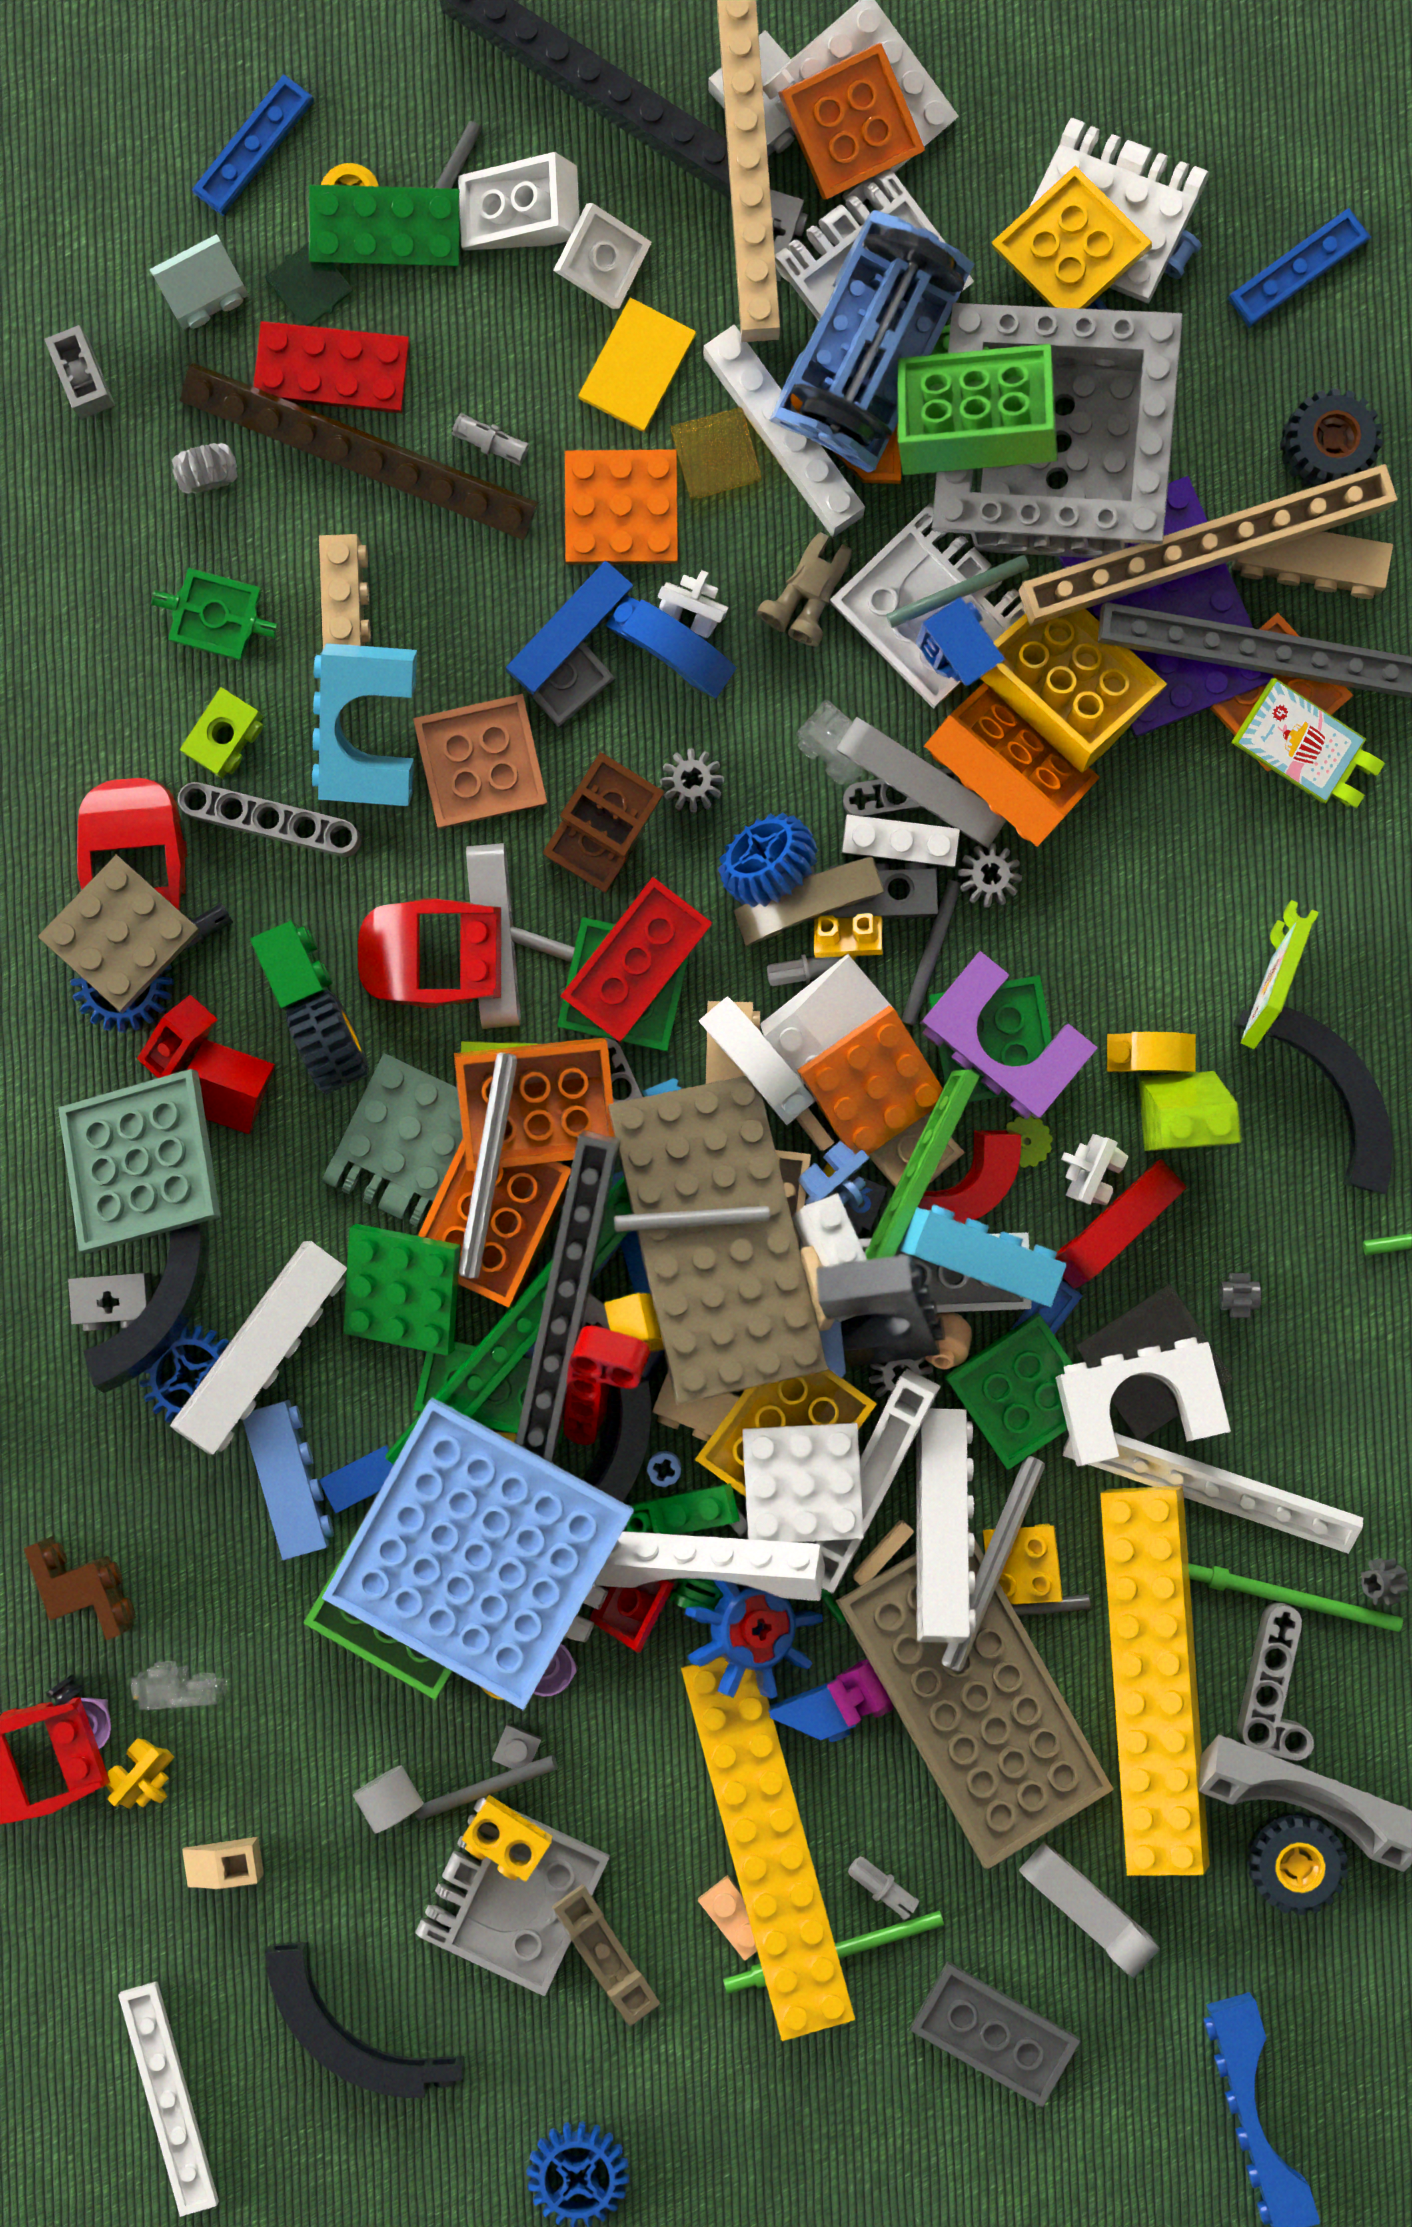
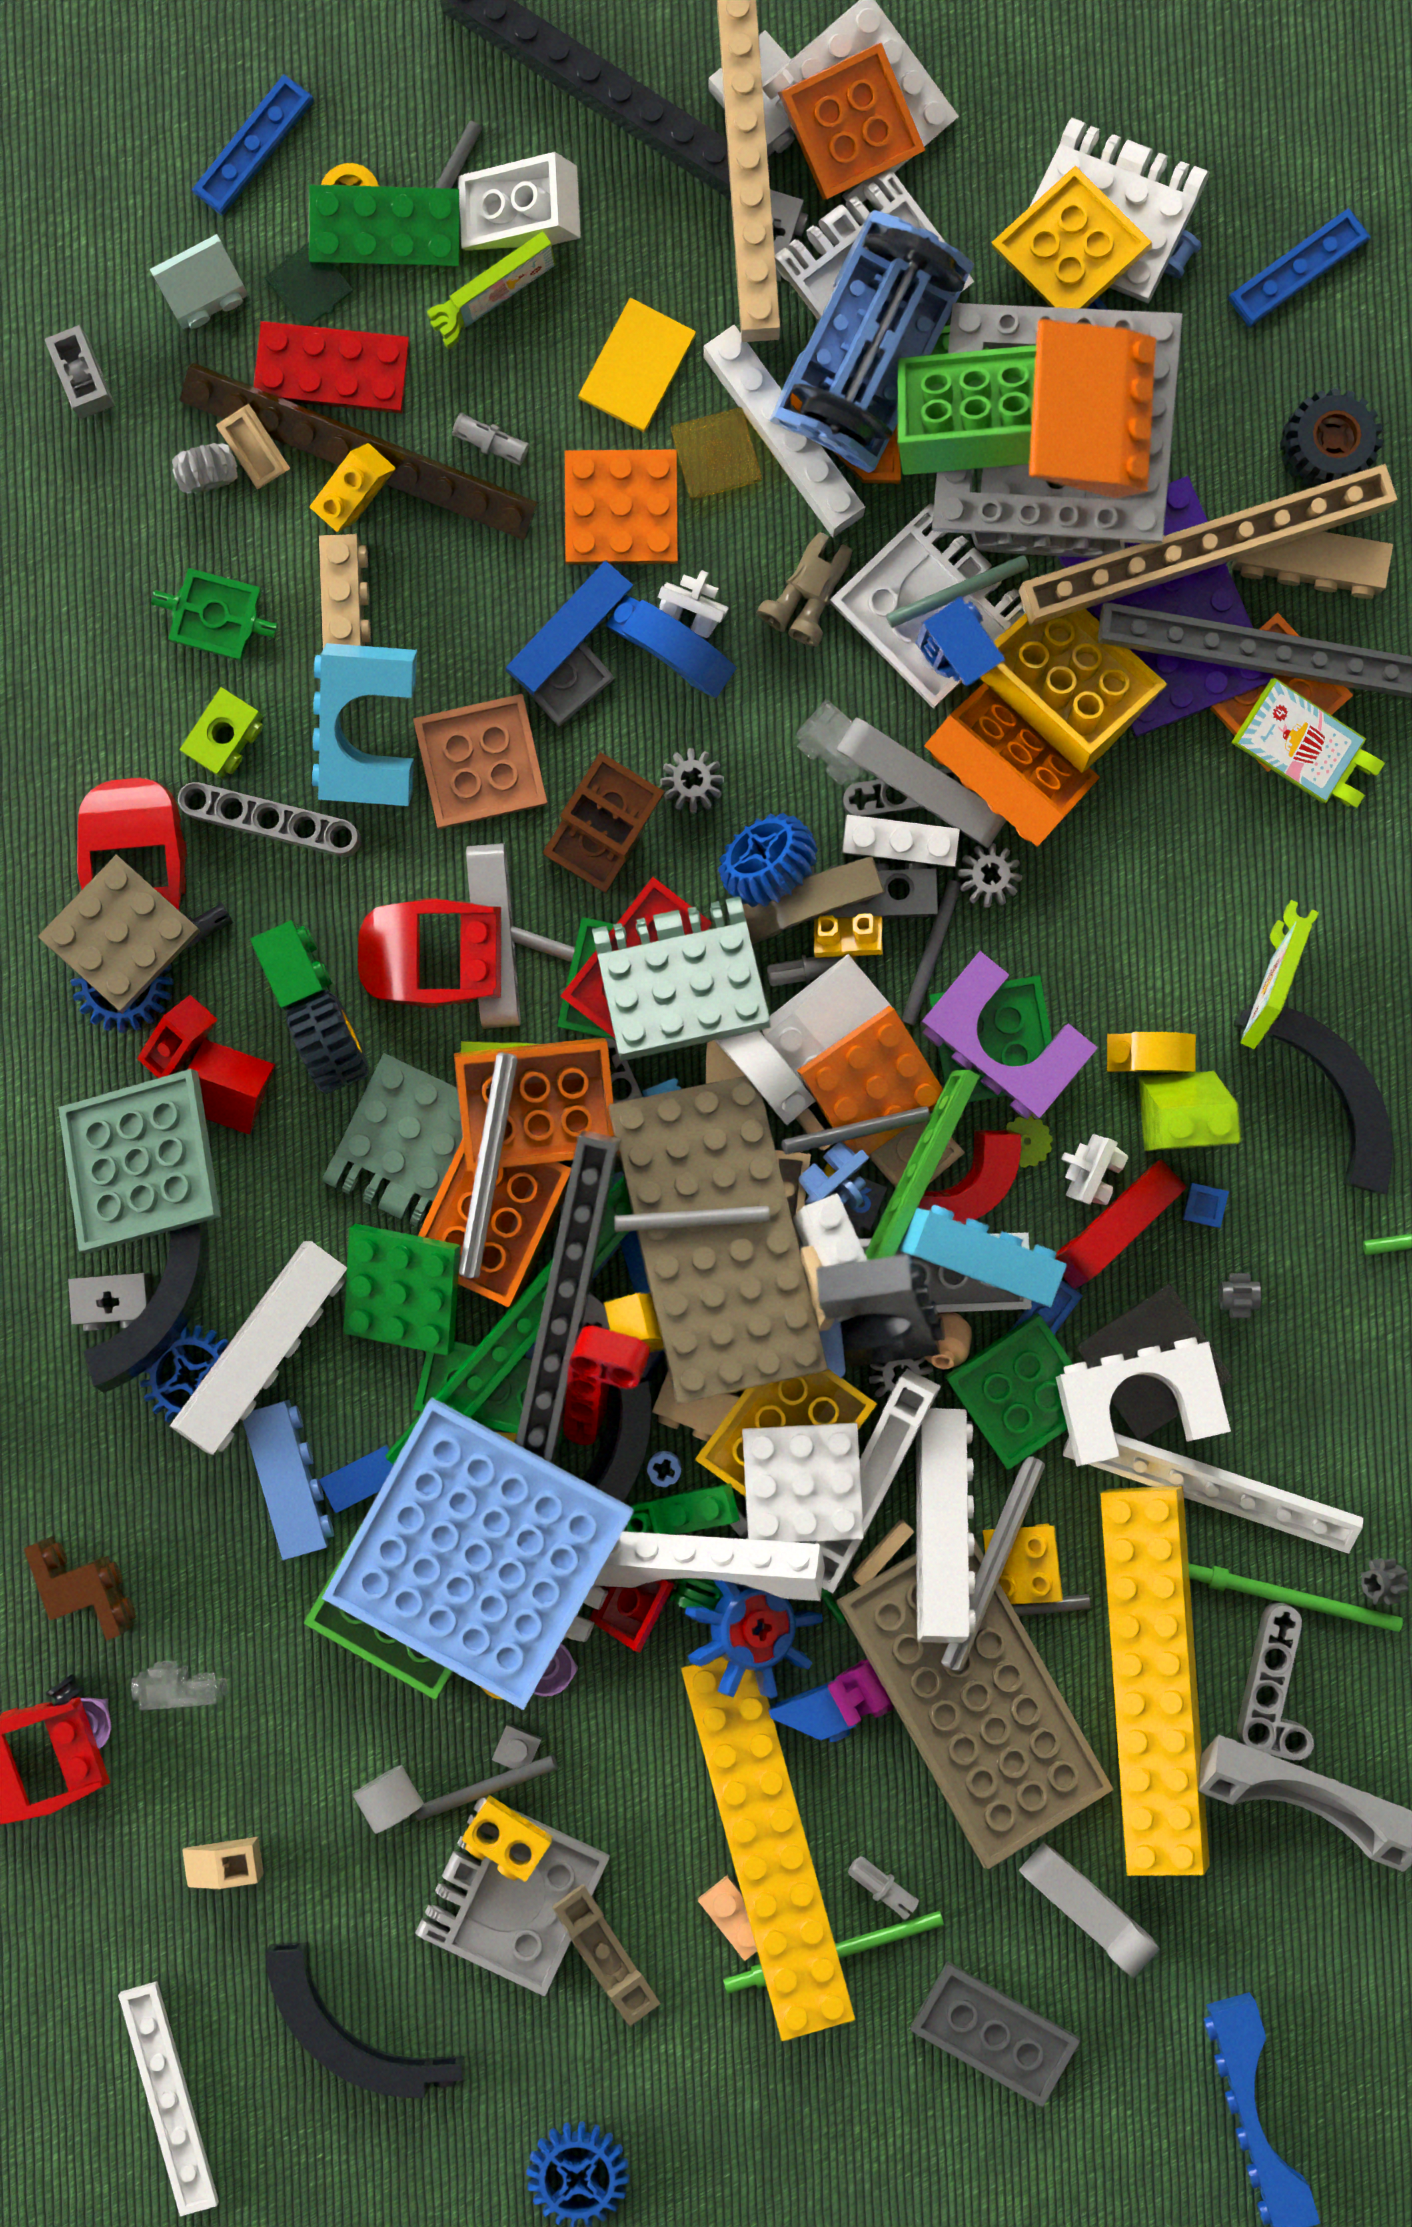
yellow hips [106,1738,175,1809] -> none
white plate [553,203,652,309] -> none
black wheel [1246,1812,1348,1915] -> none
none -> tan tile [216,404,290,490]
none -> yellow brick [309,443,396,532]
none -> tile [427,231,555,349]
none -> hinge [592,896,771,1061]
none -> dark grey bar [782,1106,930,1155]
none -> orange slope [1029,319,1156,499]
none -> blue plate [1182,1183,1229,1228]

